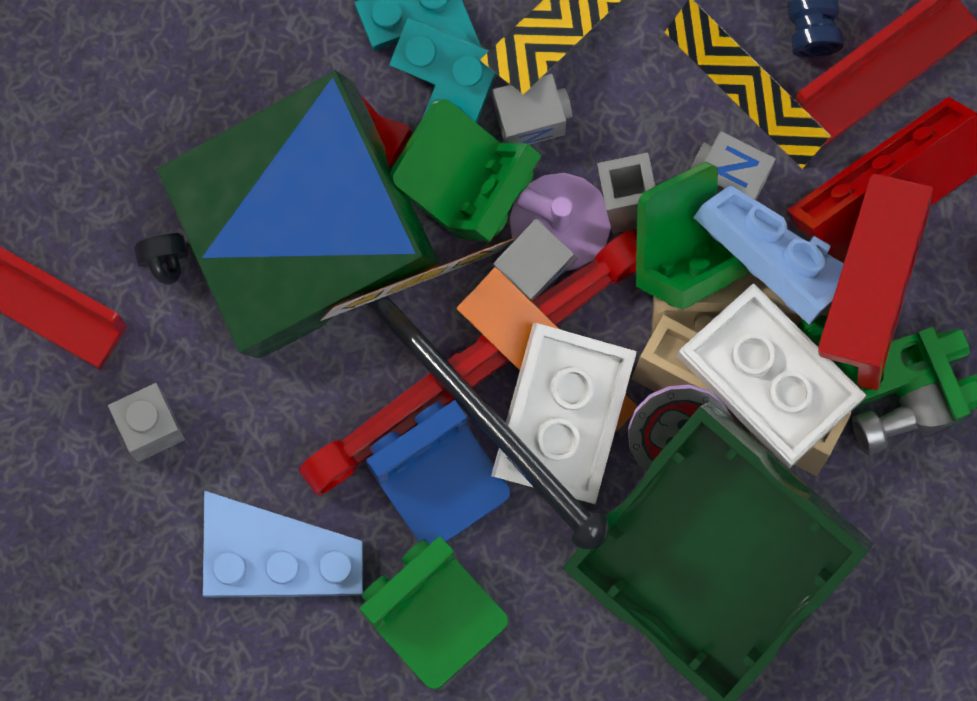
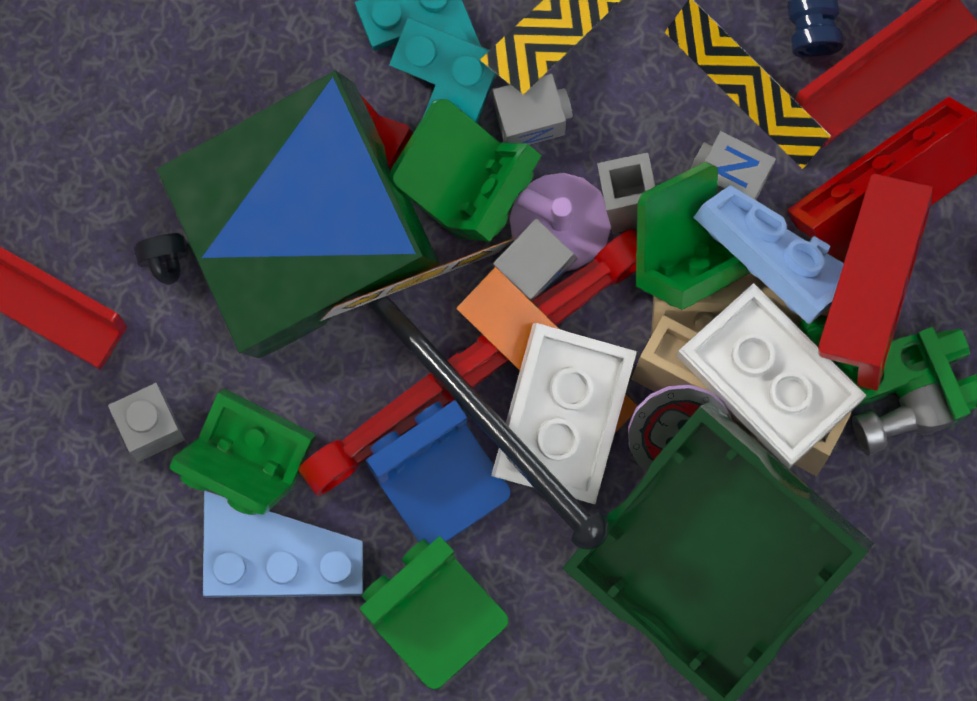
none -> green bracket [169,388,317,515]

